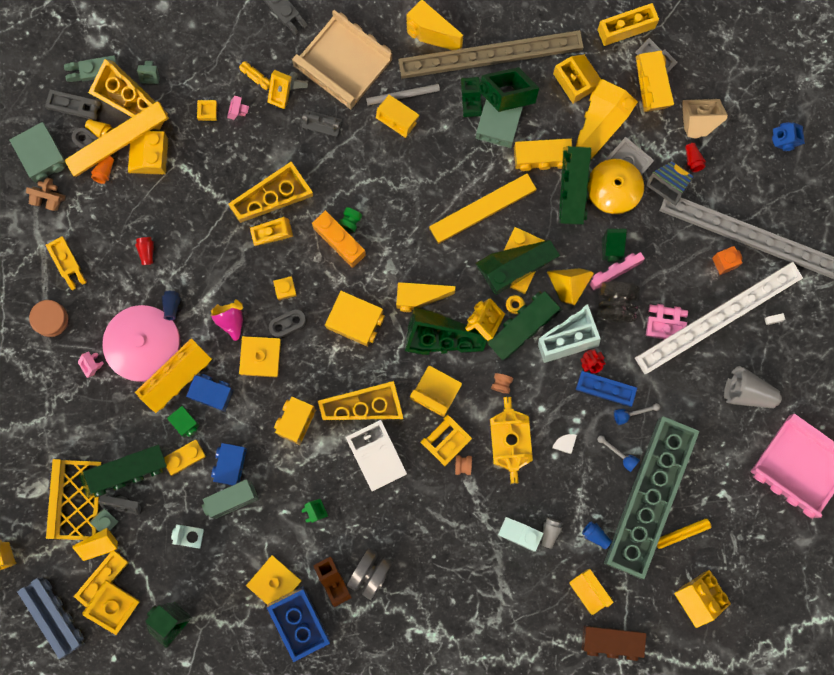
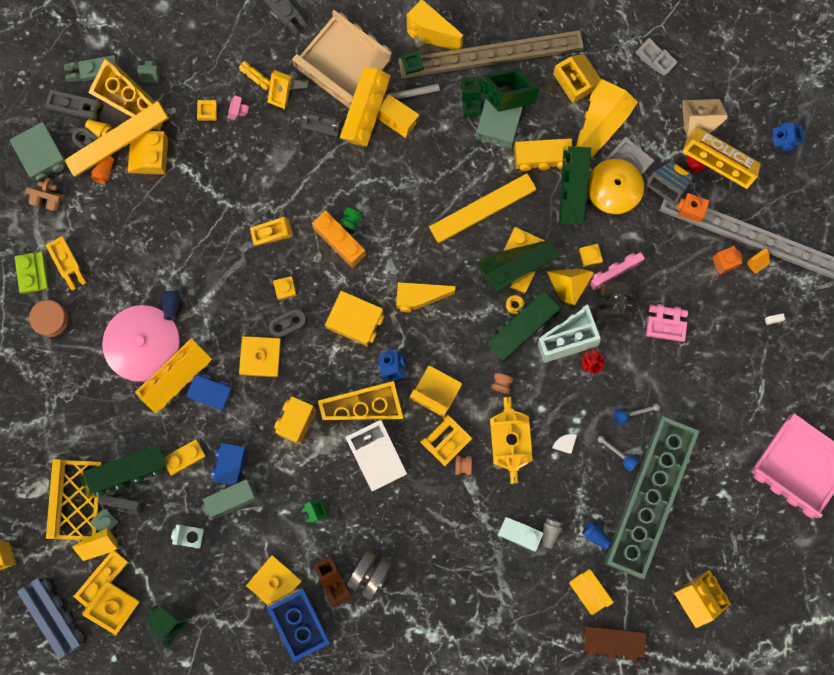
bright pink tile [78,352,103,378] -> none
red cone [135,237,154,265] -> none
green brick [167,406,200,437] -> none
dark pink hat [211,299,243,341] -> none
yellow wedge [228,162,313,223] -> none
dark green wedge [405,308,487,355] -> none
yellow bracket [465,298,505,341] -> none
blue plate [576,371,637,407] -> none
yellow brick [597,3,659,46] -> none
dark green slope [602,229,627,263] -> none
white plate [635,262,803,374] -> none
yellow wedge [636,51,674,112] -> none
yellow axle [657,519,711,549] -> none
light grey cone [724,366,782,408] -> none
none -> lime plate [15,251,49,294]
none -> yellow brick [340,67,391,147]
none -> blue brick [378,350,407,382]
none -> dark green tile [401,51,424,75]
none -> yellow plate [579,244,603,267]
none -> orange brick [677,193,709,223]
none -> yellow brick [682,126,761,189]
none -> light orange slope [747,249,770,274]

